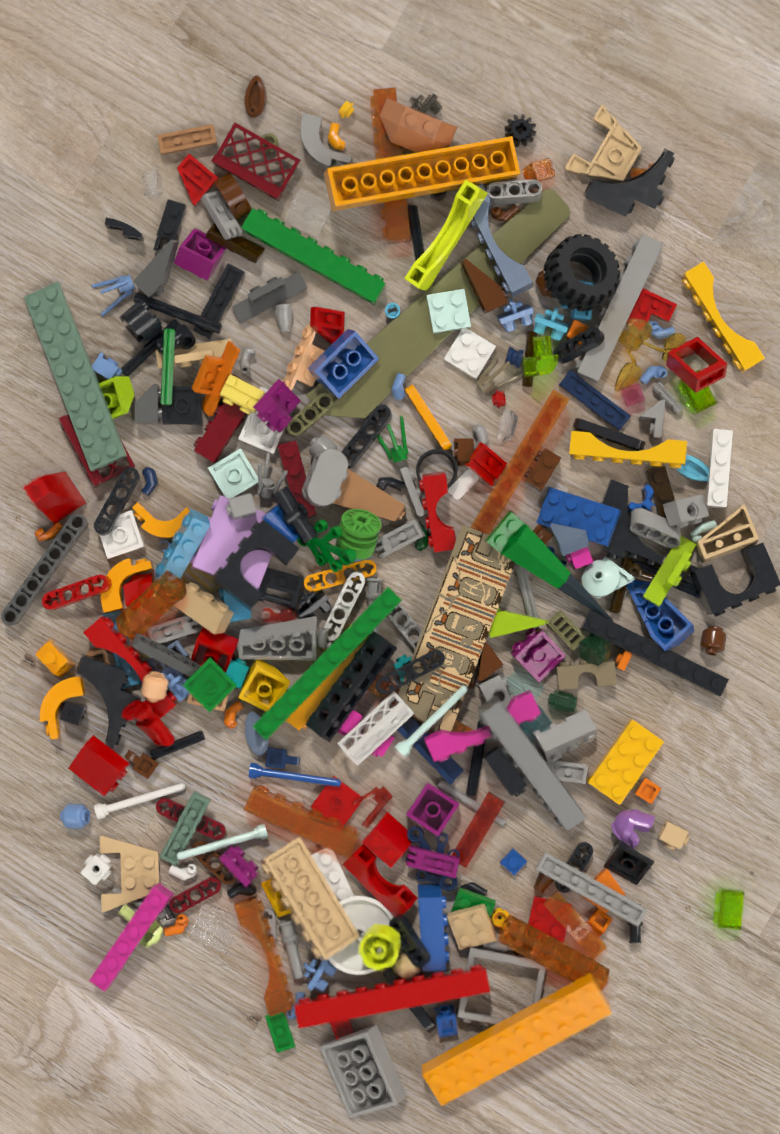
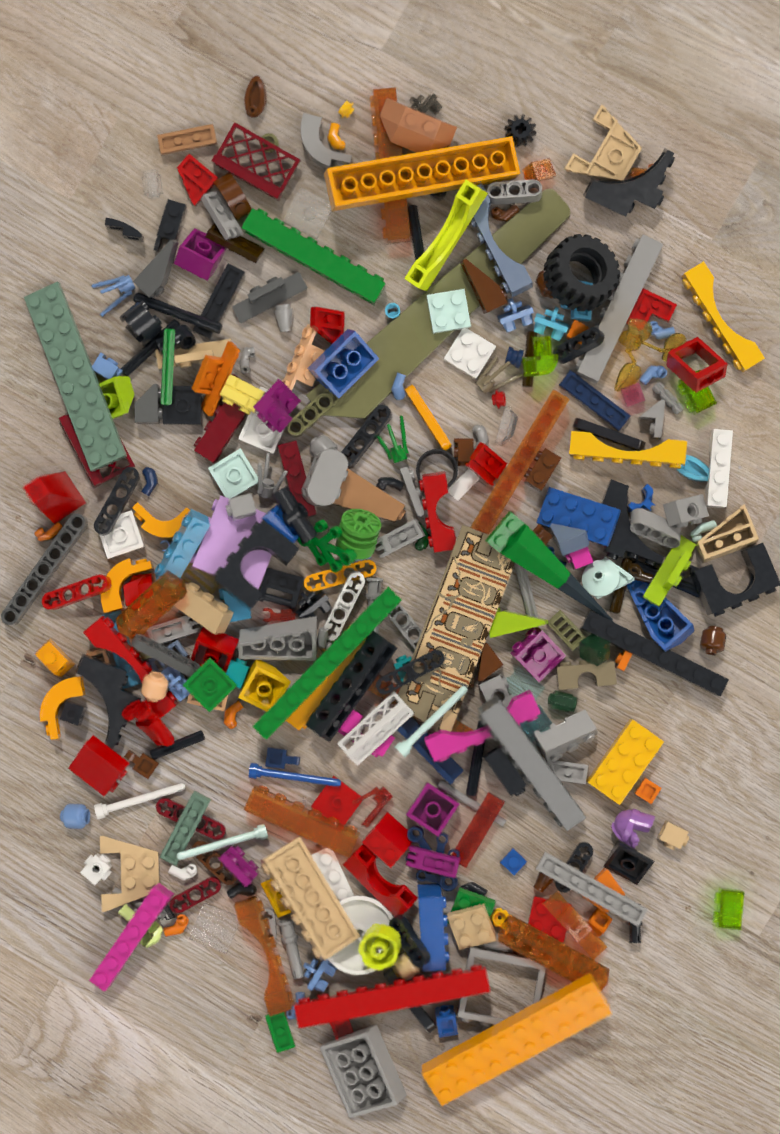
sand blue arm [245,712,269,755] -> none
dark brown plate [646,466,675,519] -> none

